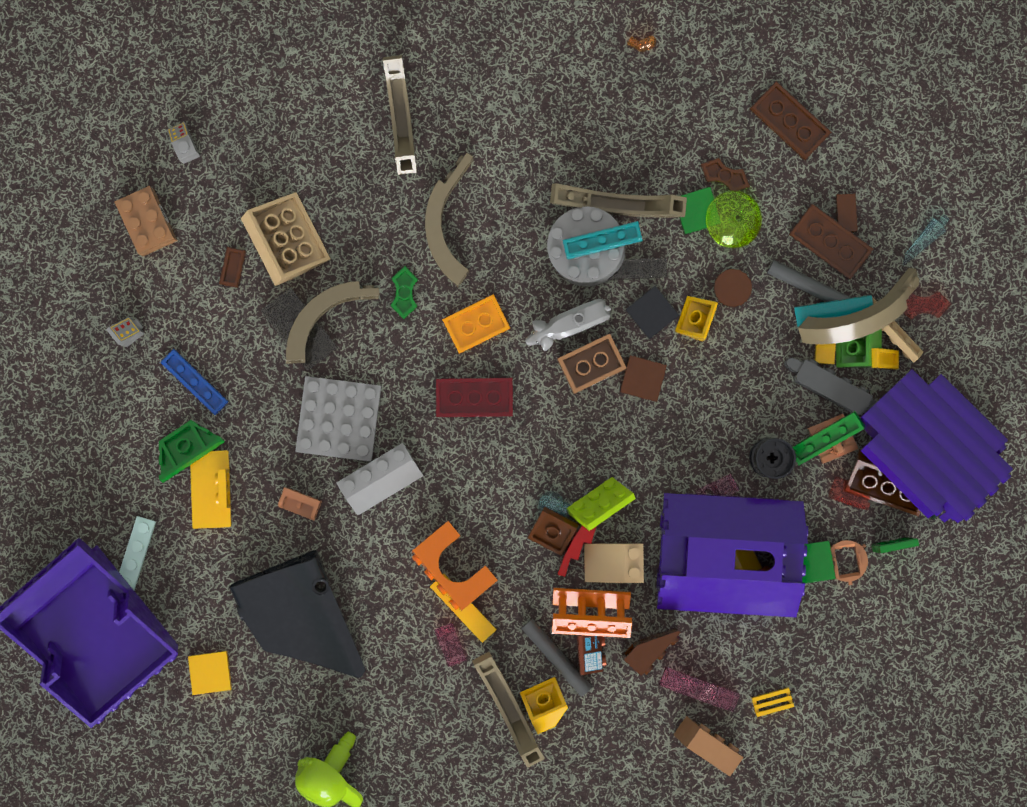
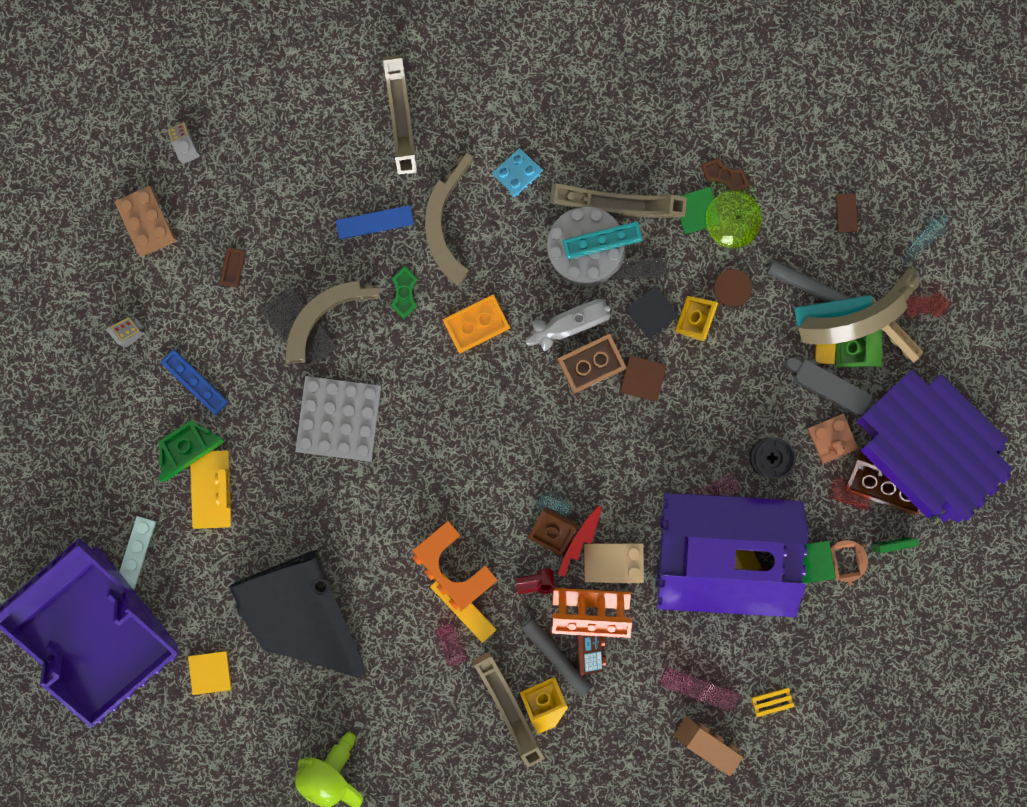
tan slope [241,192,330,286] -> none
nougat hinge [278,487,322,521] -> none
light grey slope [336,443,423,515] -> none
dark red plate [436,378,513,417] -> none
lime plate [566,477,636,531] -> none
reddish brown slope [622,627,681,676] -> none
clear orange arm [627,35,656,52] -> none
reddish brown tile [750,81,832,160] -> none
reddish brown tile [789,204,874,280] -> none
green plate [792,411,865,465] -> none
yellow tile [872,348,899,370] -> none
none -> blue tile [336,205,414,240]
none -> medium azure hinge [492,148,543,197]
none -> dark red piece [515,568,555,595]

